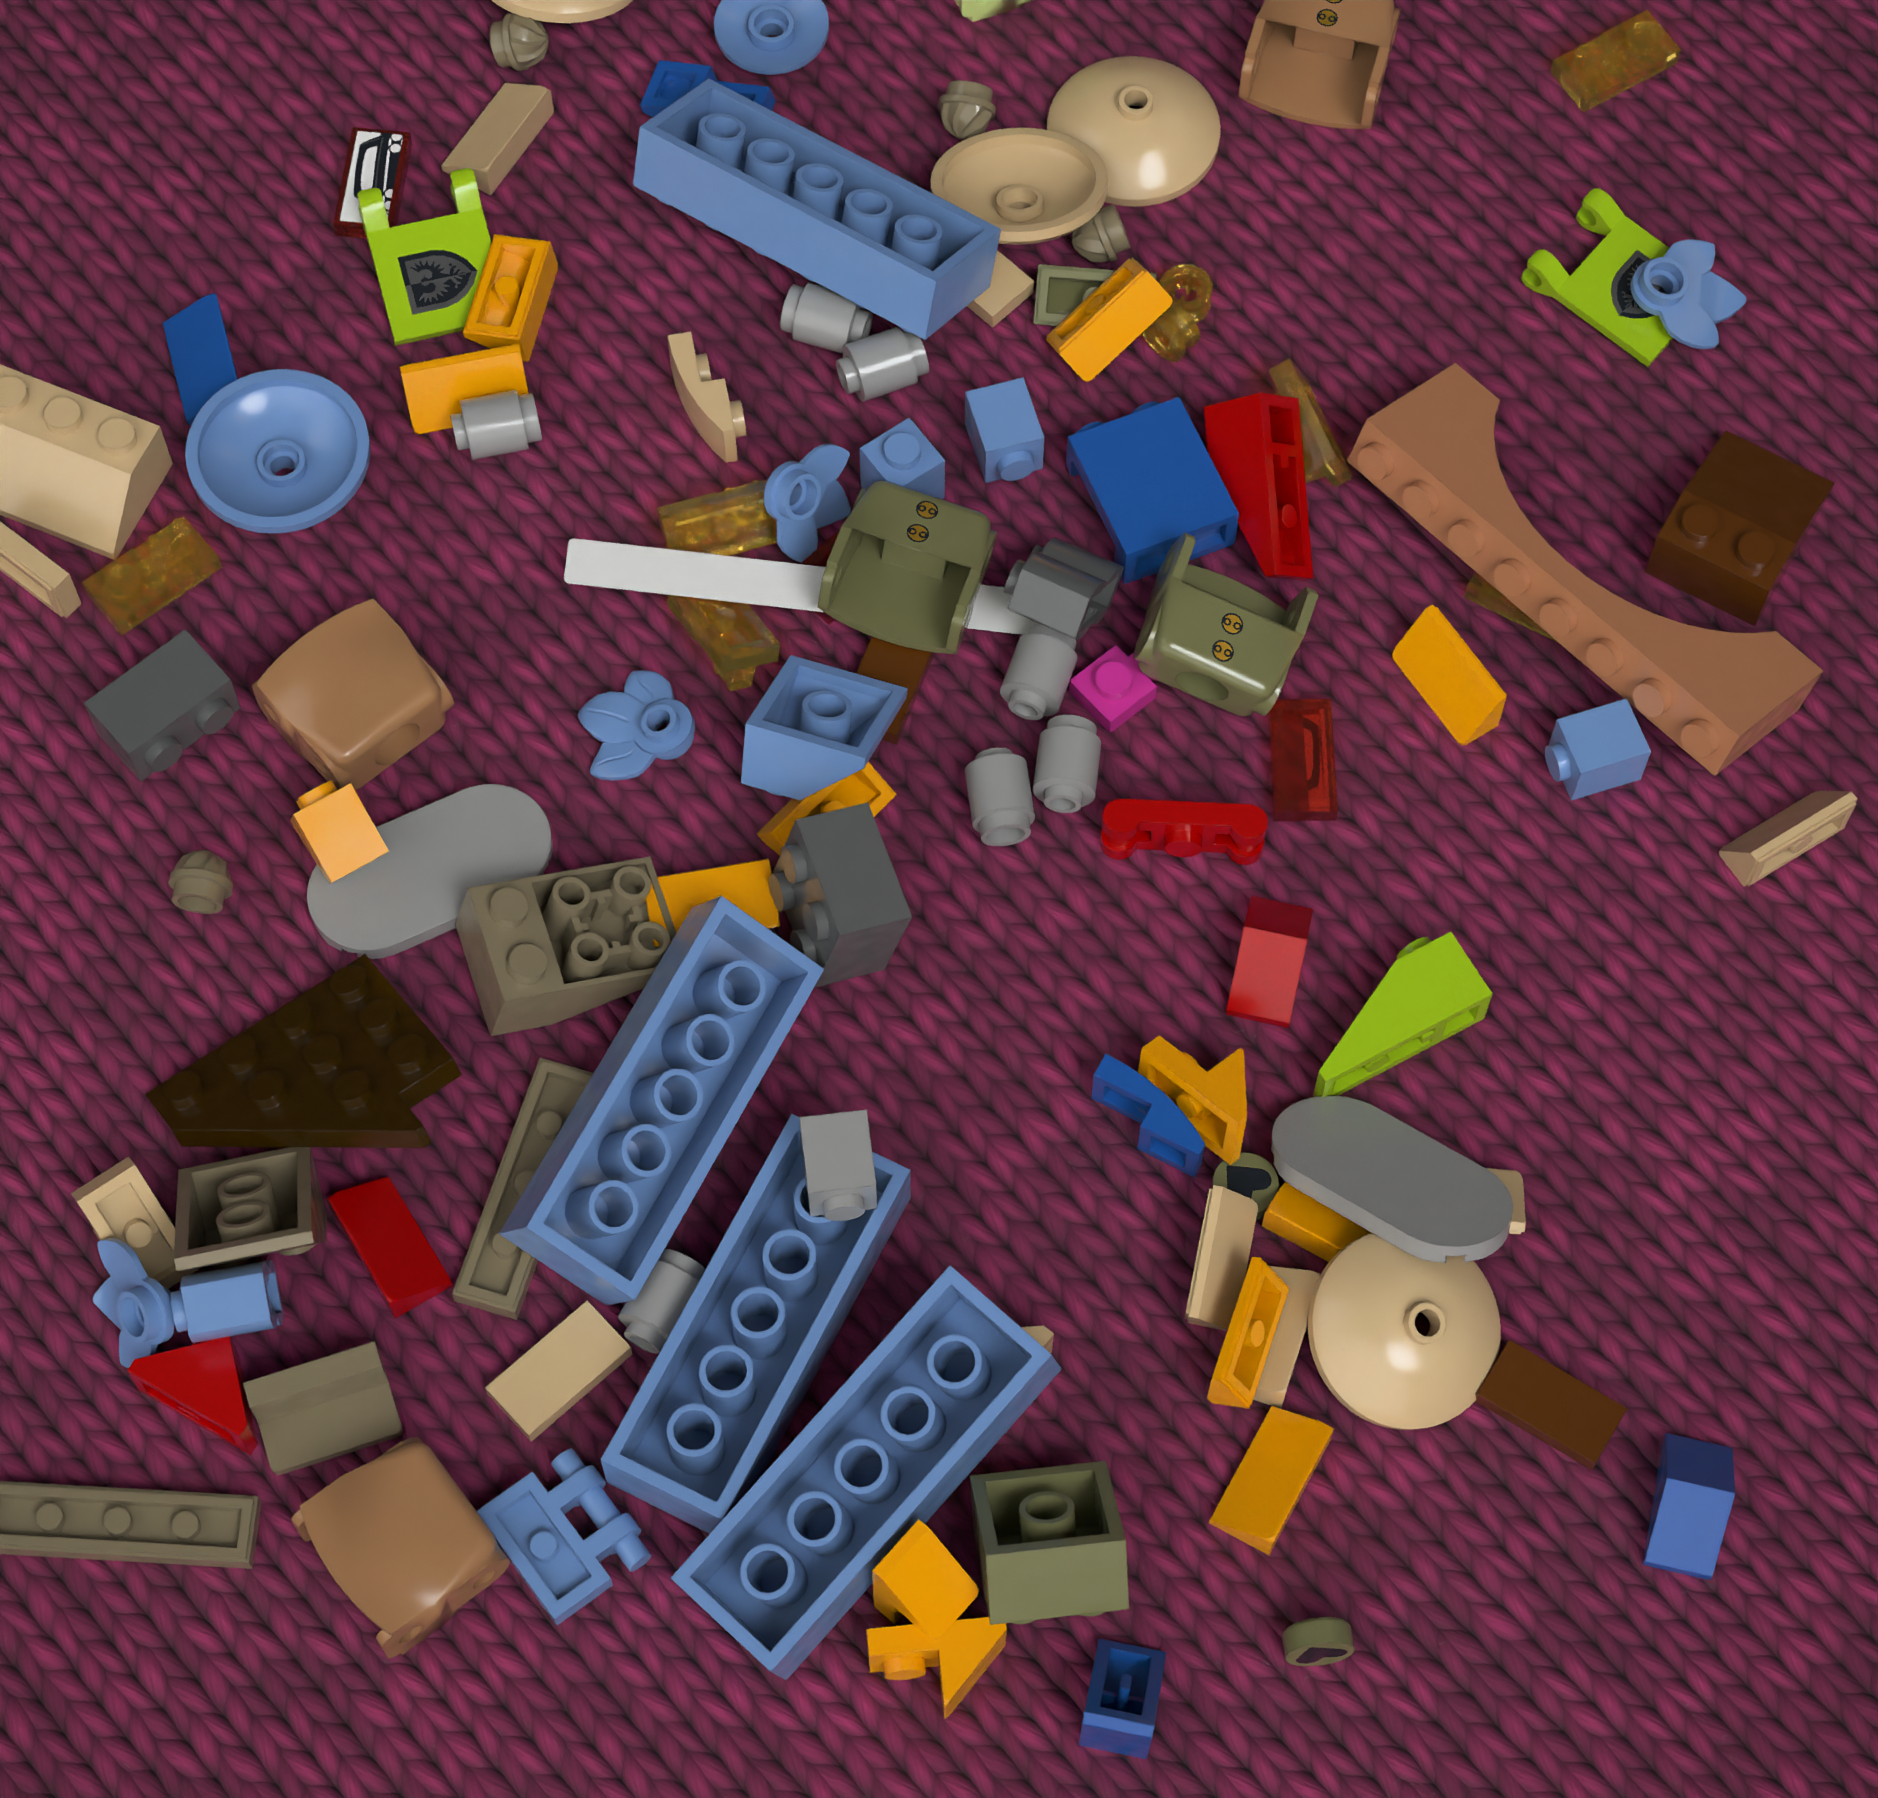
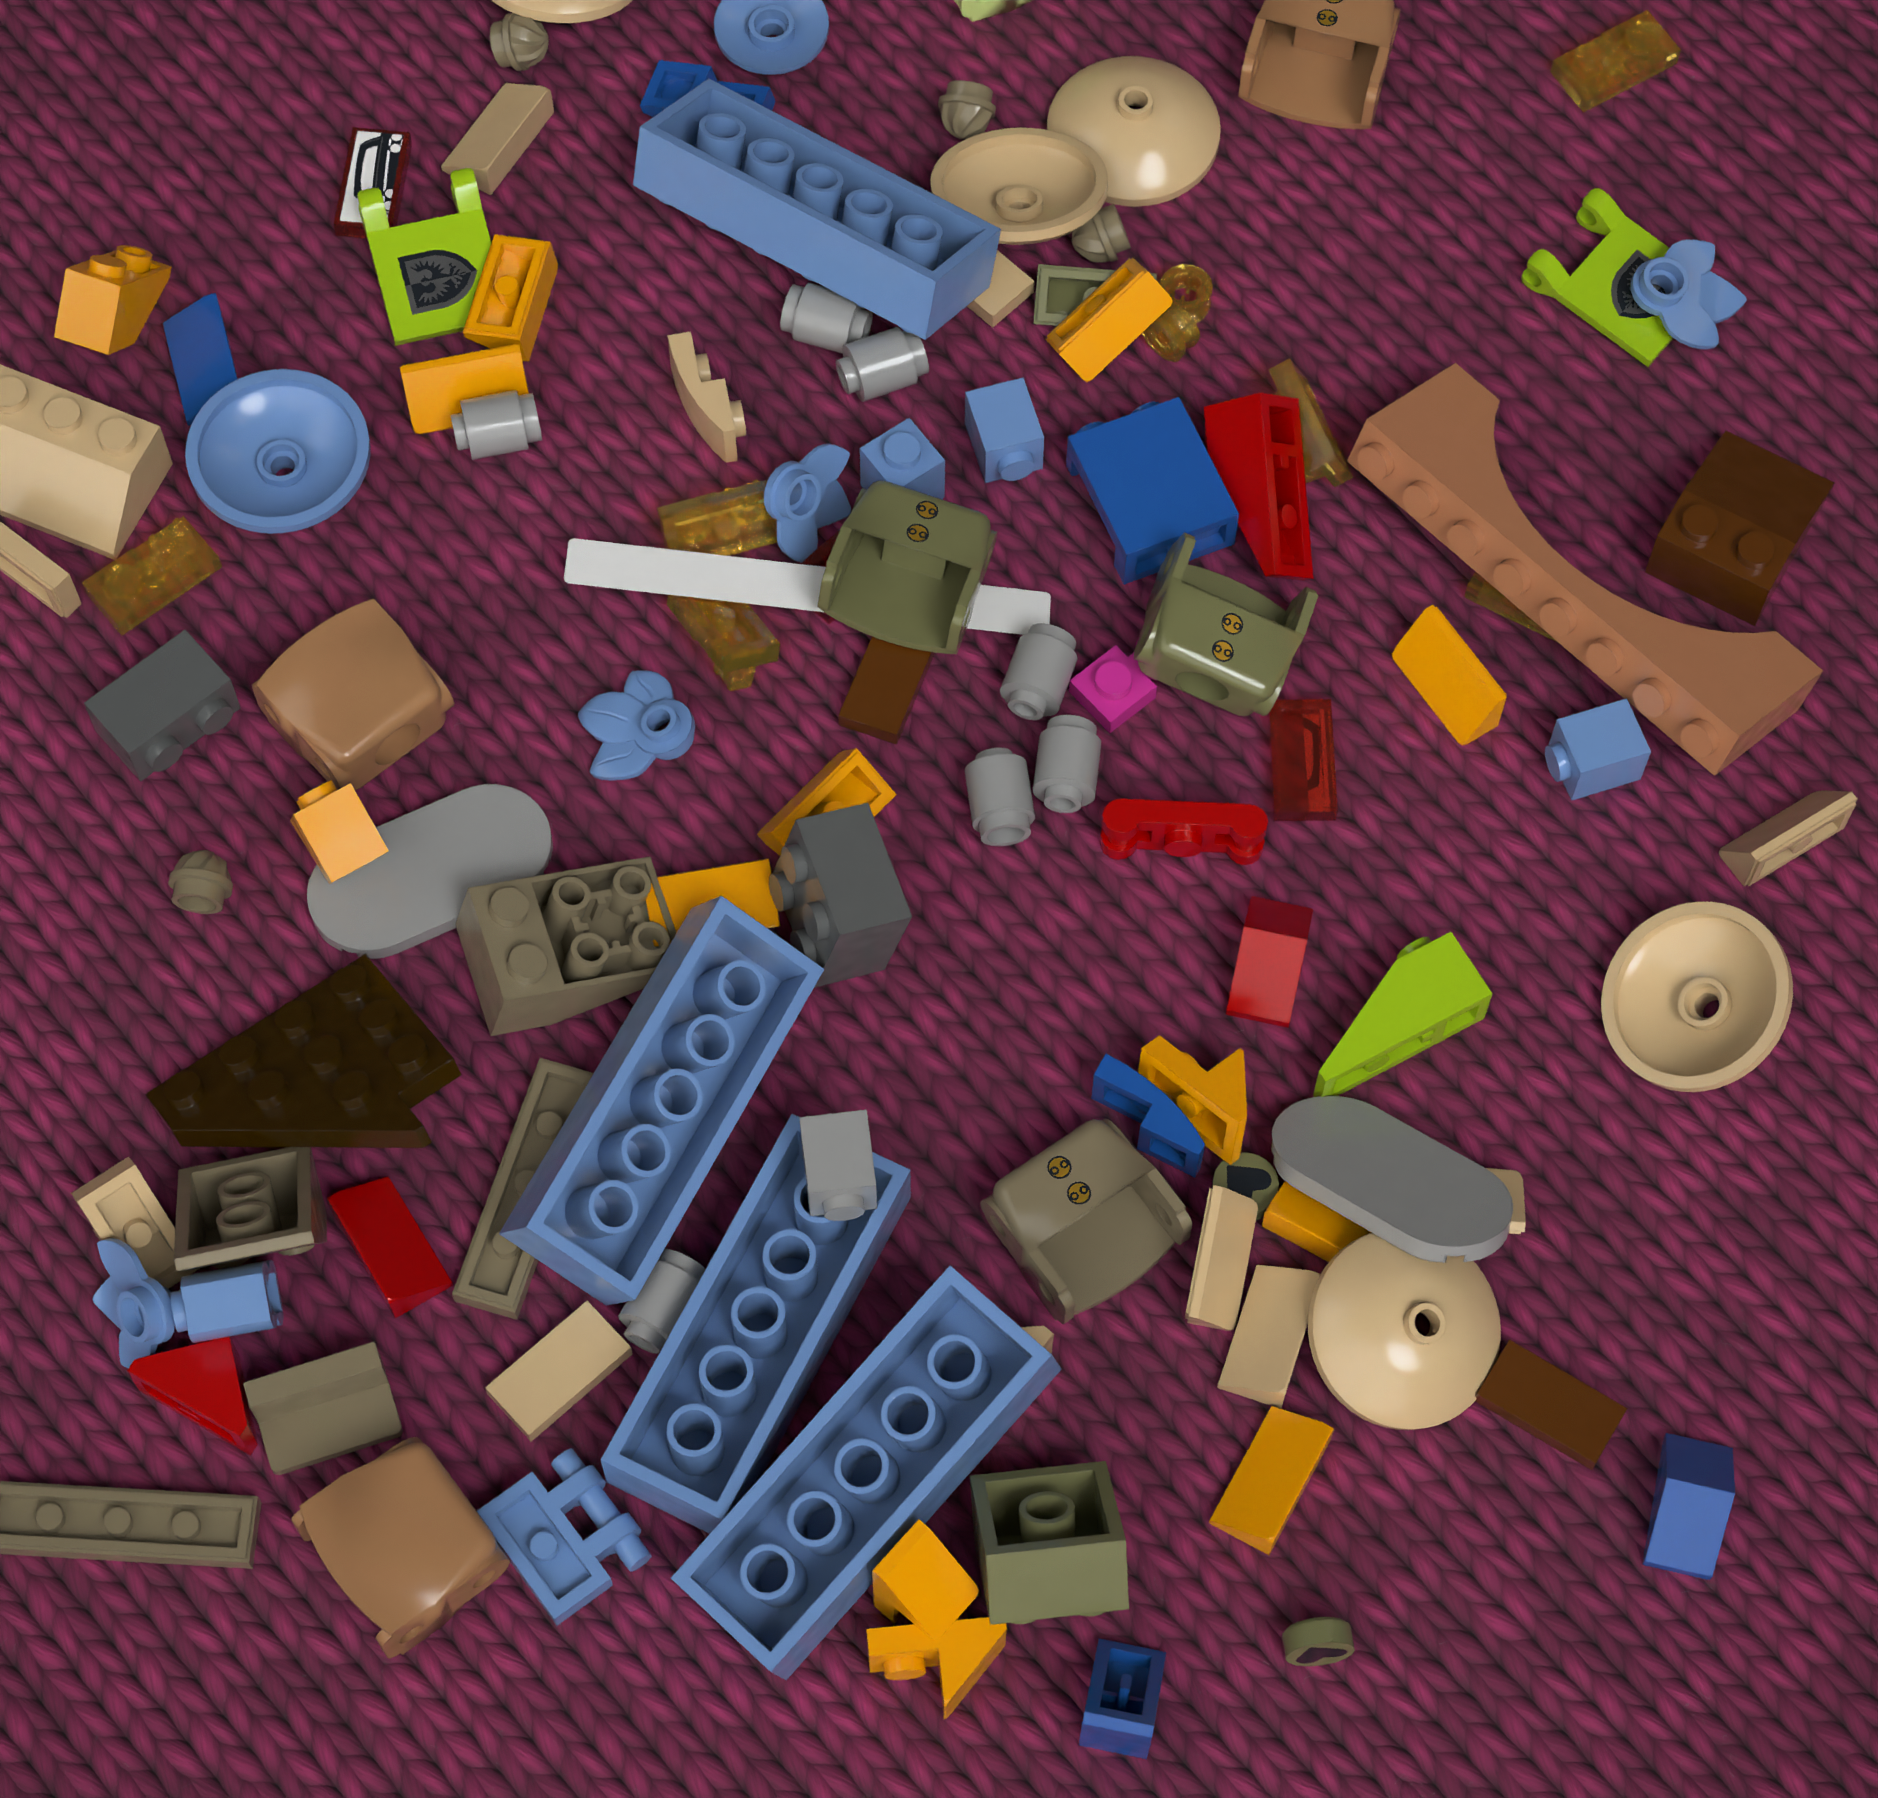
medium blue slope [741,655,908,800] -> none
dark grey brick [1004,537,1124,640] -> none
light orange slope [1207,1257,1289,1409] -> none
none -> light orange slope [54,245,172,355]
none -> dark tan piece [980,1118,1192,1324]
none -> tan dish [1601,901,1793,1092]

